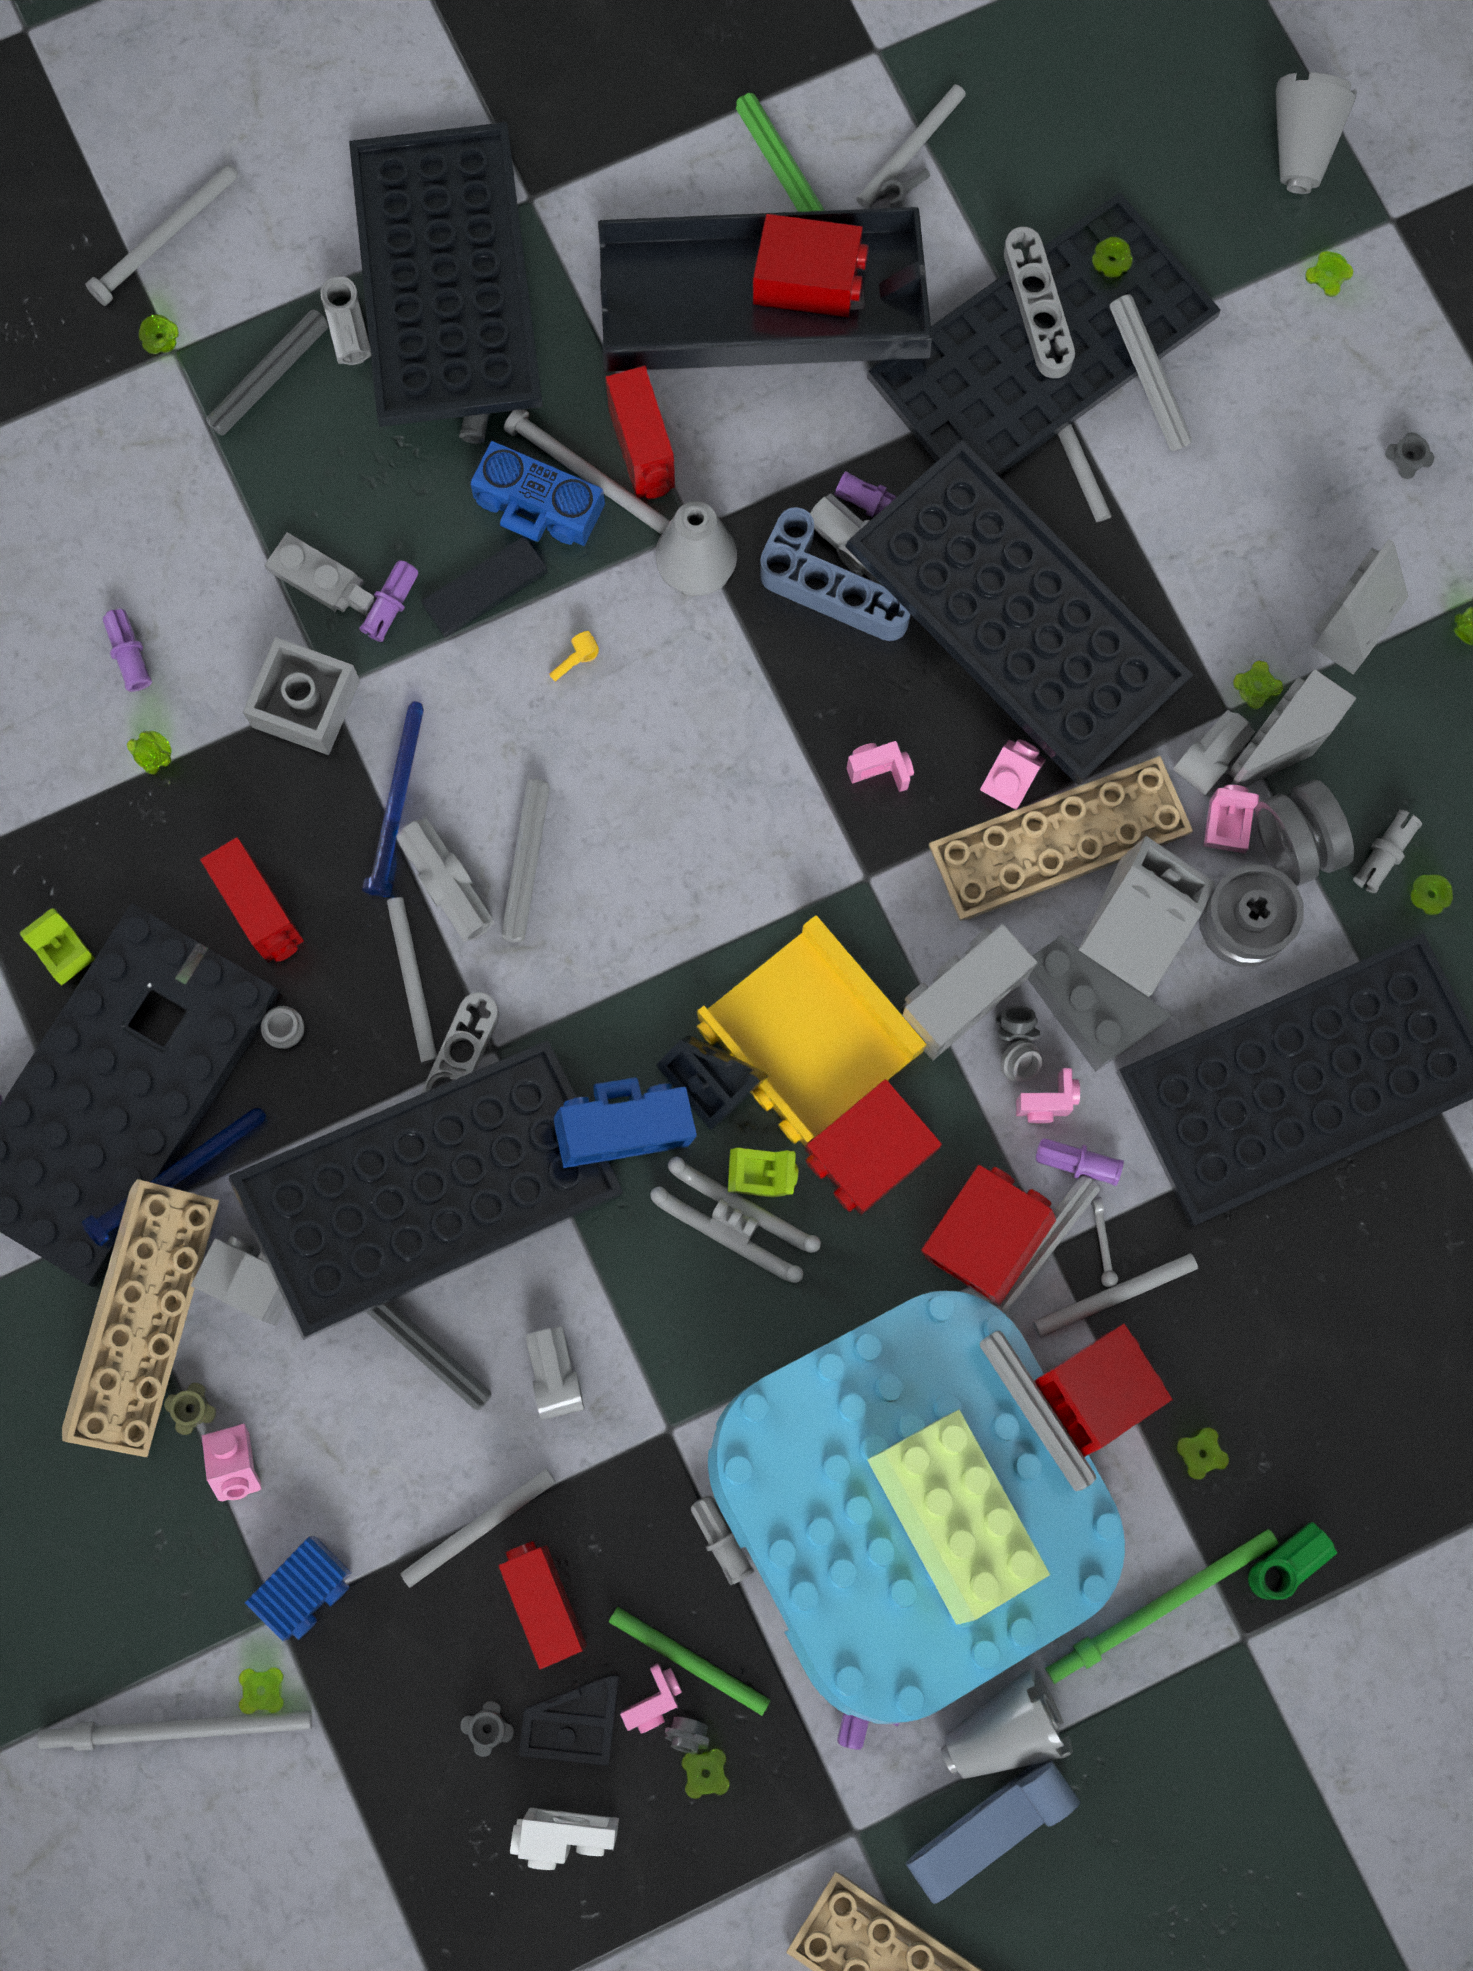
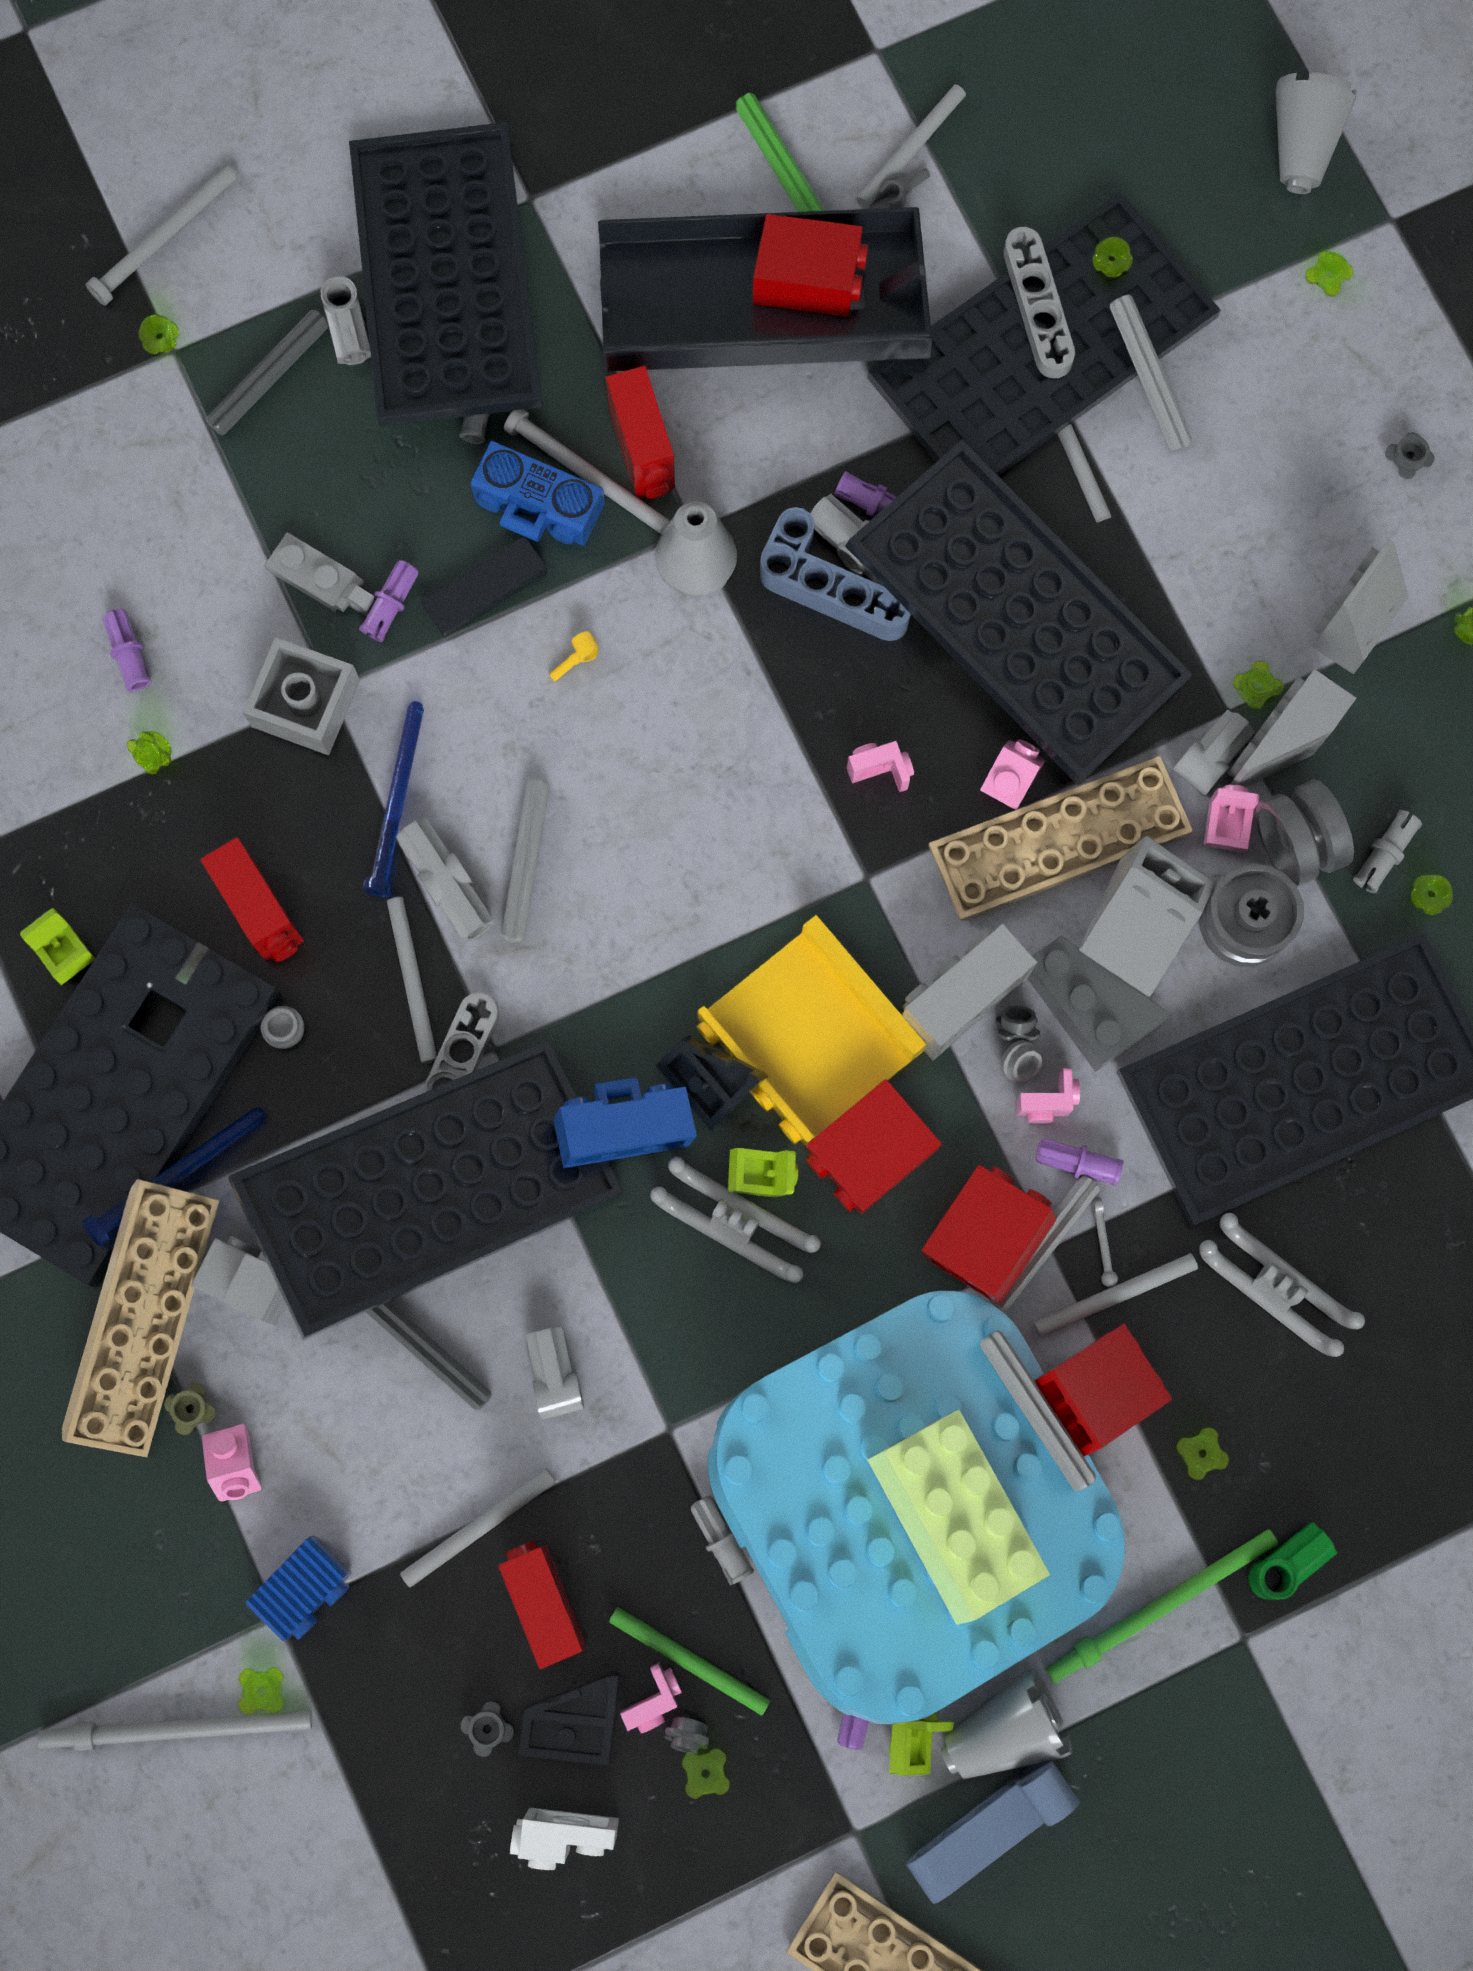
none -> lime bracket [889,1711,954,1776]
none -> light grey piece [1199,1213,1365,1357]

